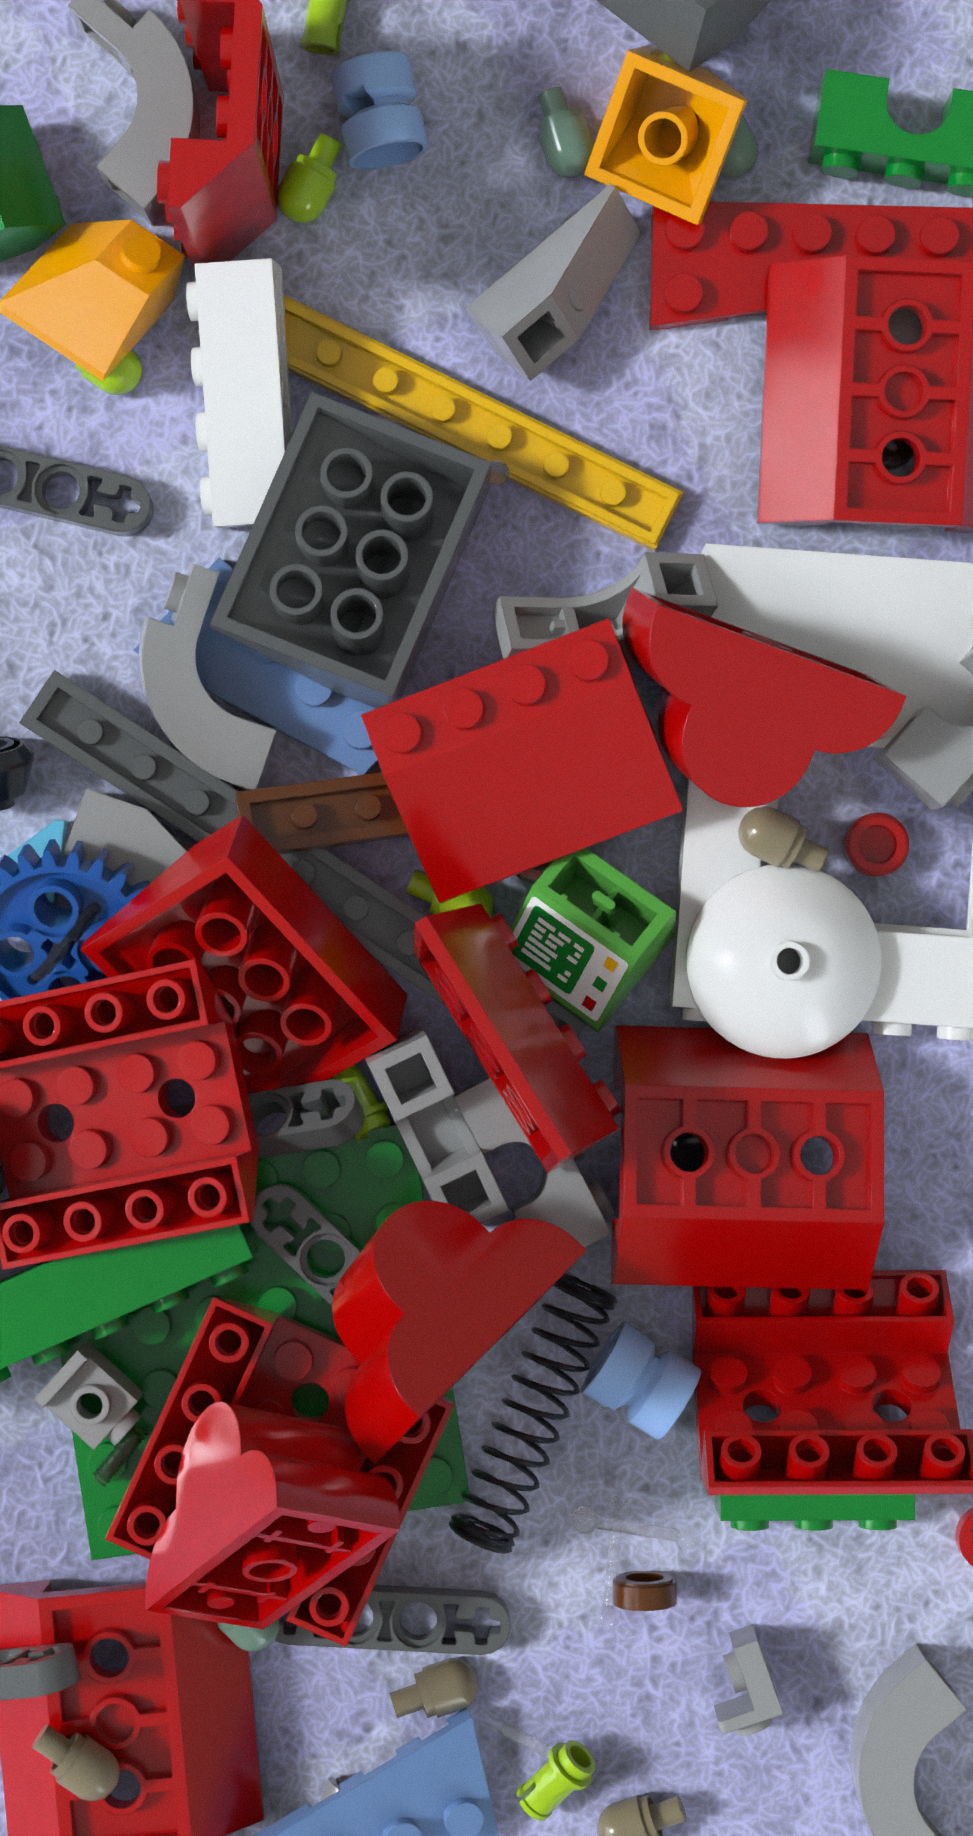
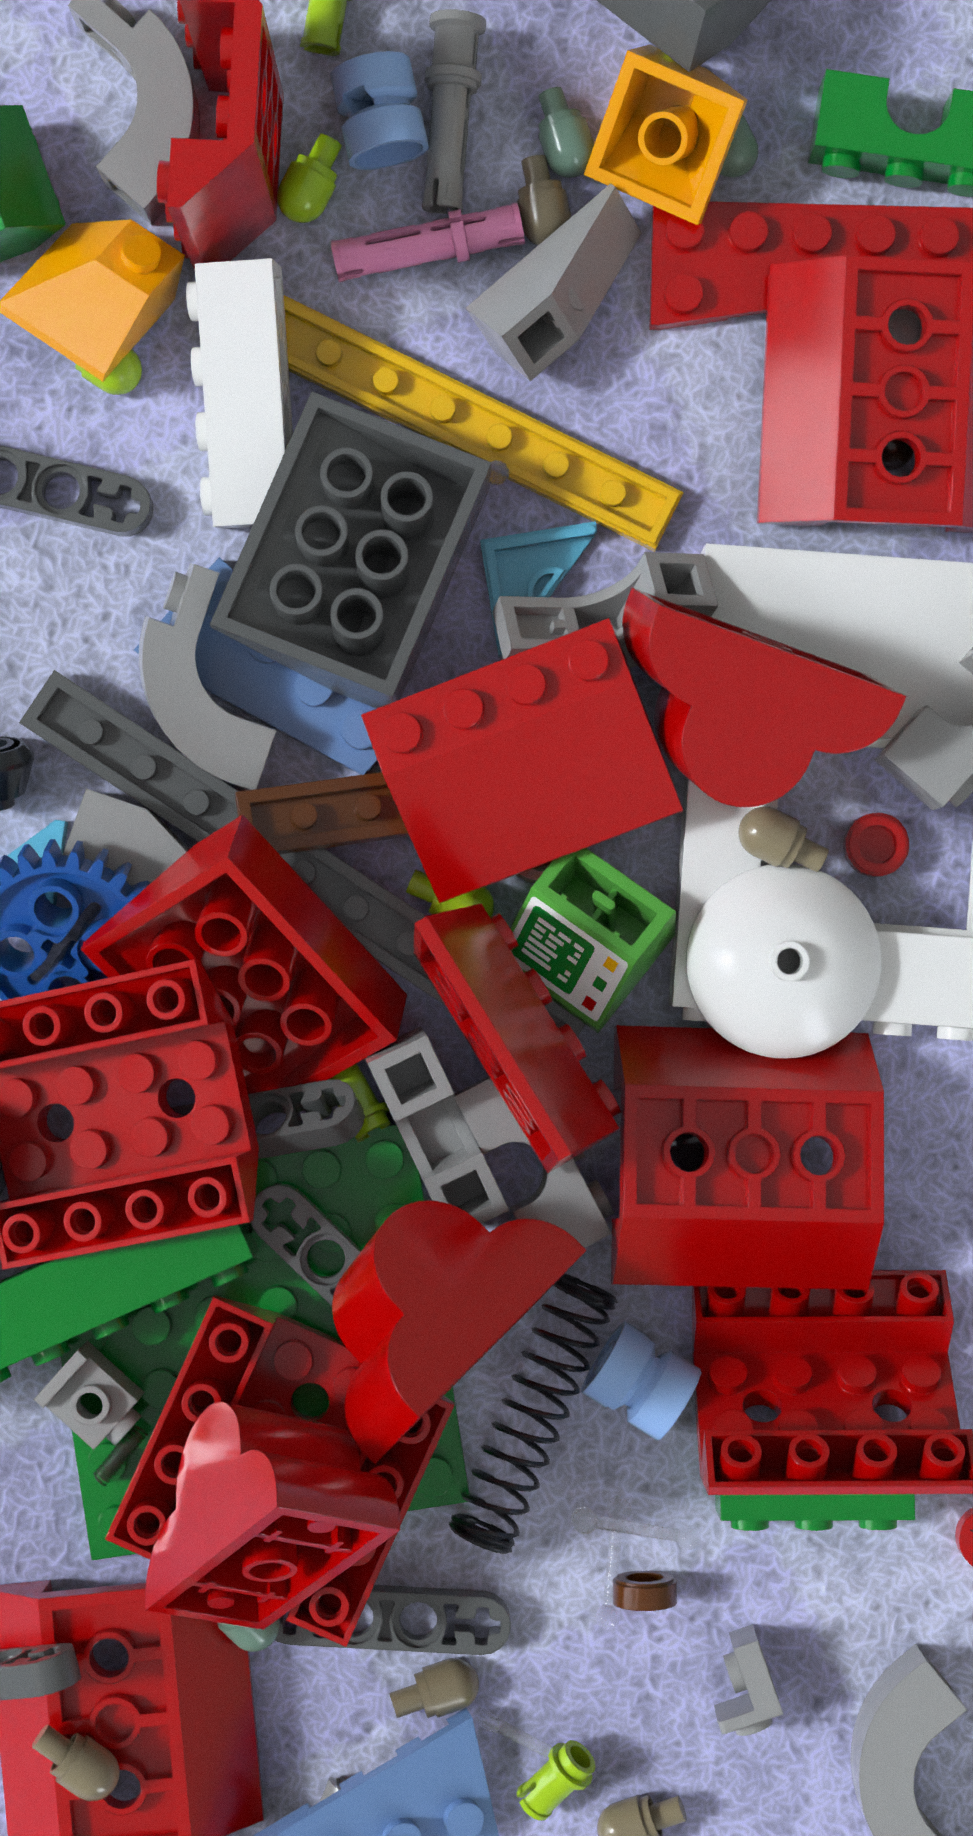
none -> bright pink pin [331,202,525,282]
none -> light grey pin [422,9,486,214]
none -> medium azure tile [480,521,597,658]
none -> dark tan cylinder [517,155,572,246]

